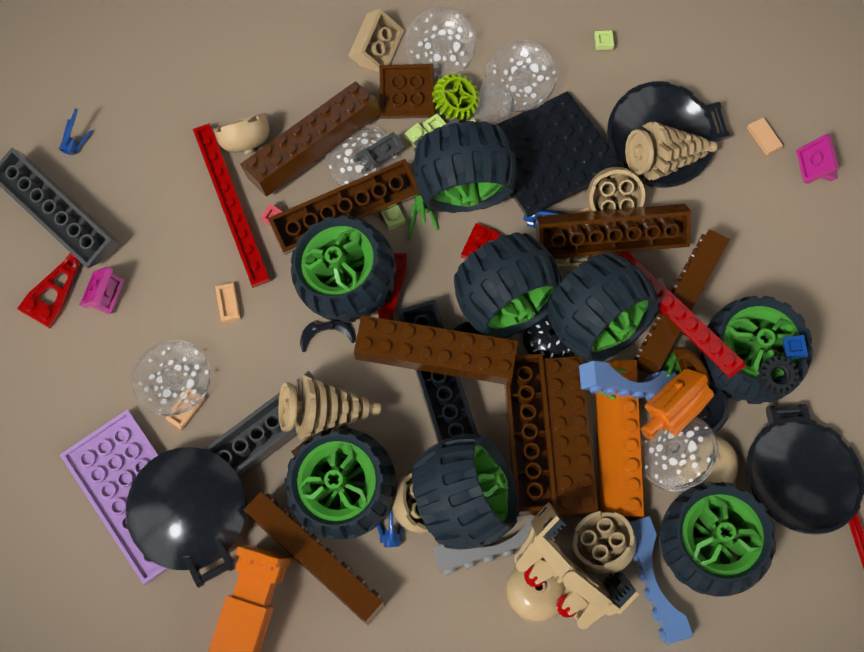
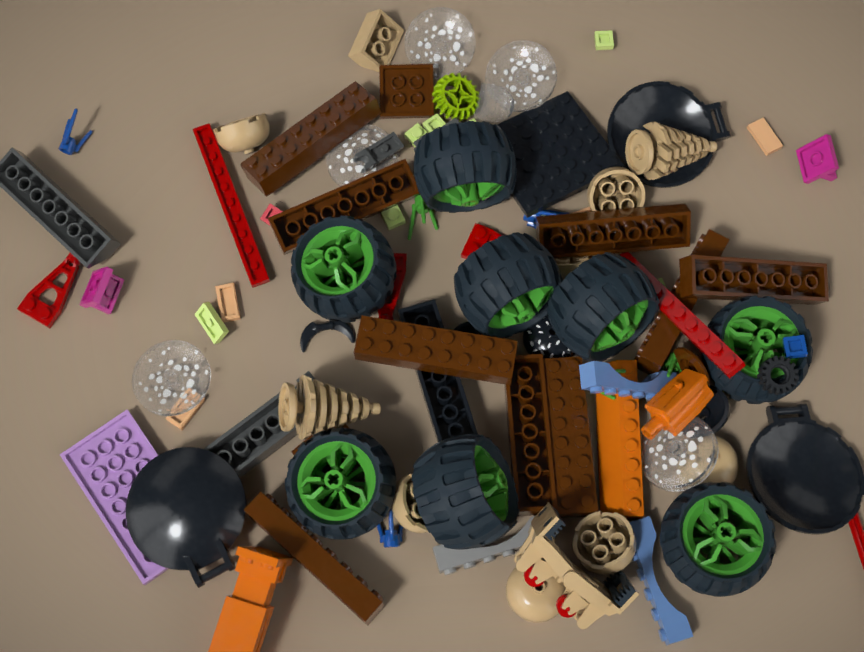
none -> yellowish green plate [195,302,229,344]
none -> reddish brown brick [679,255,829,305]

